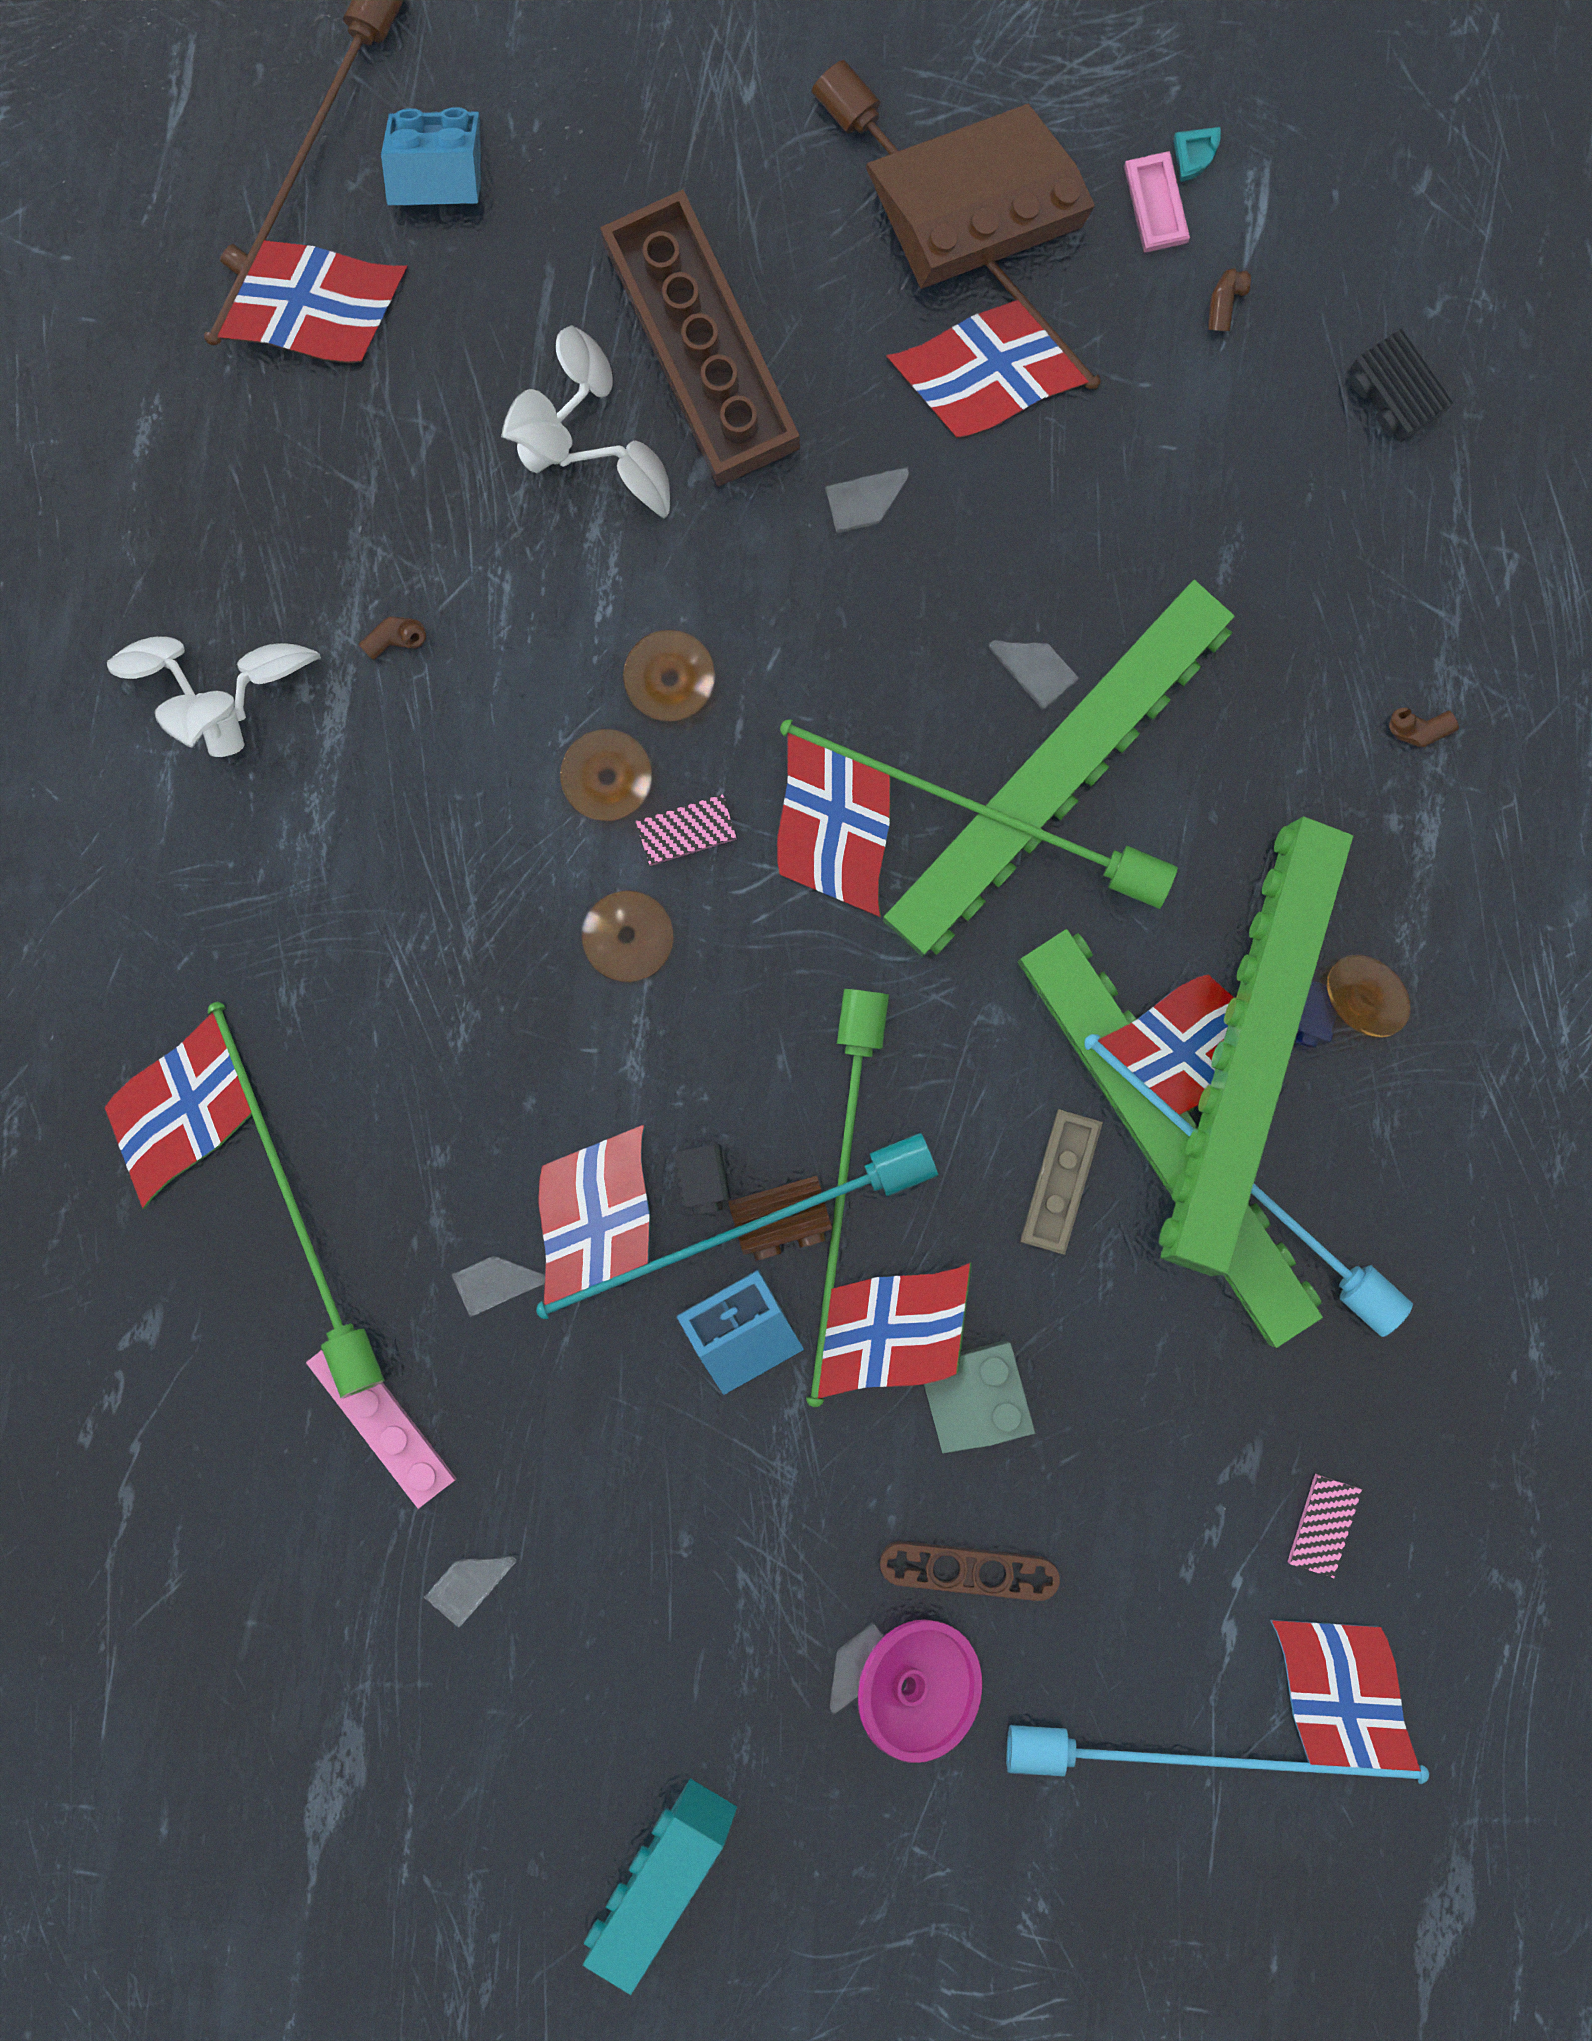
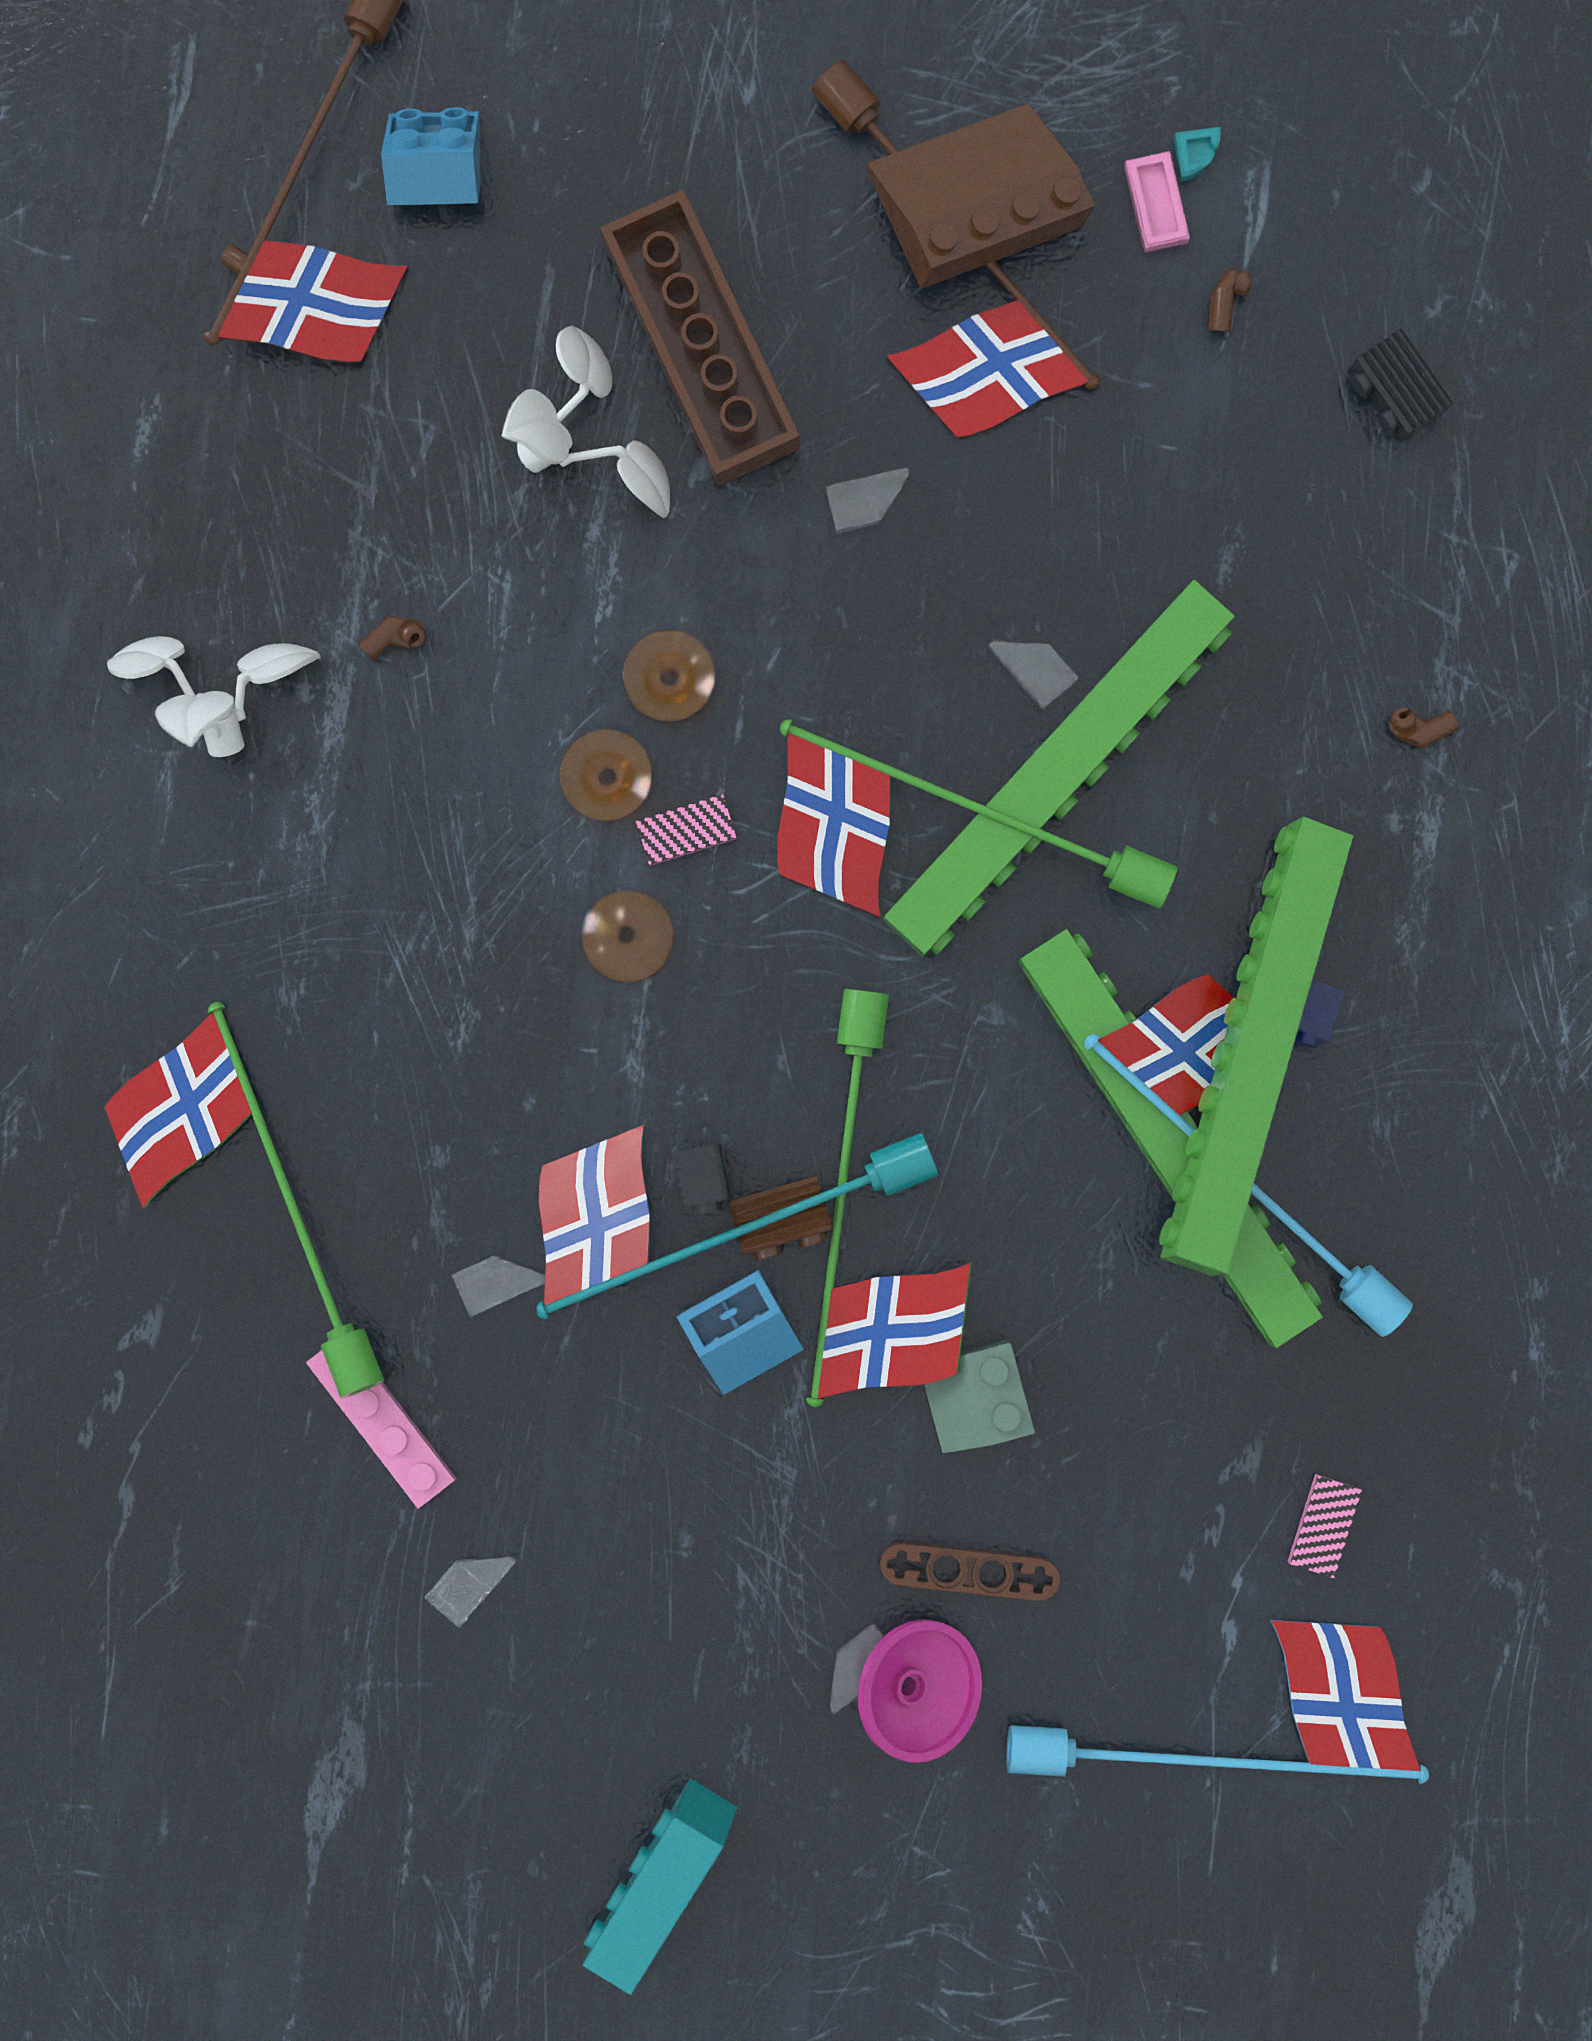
dark tan tile [1020,1109,1103,1255] -> none
clear orange dish [1327,955,1411,1038] -> none

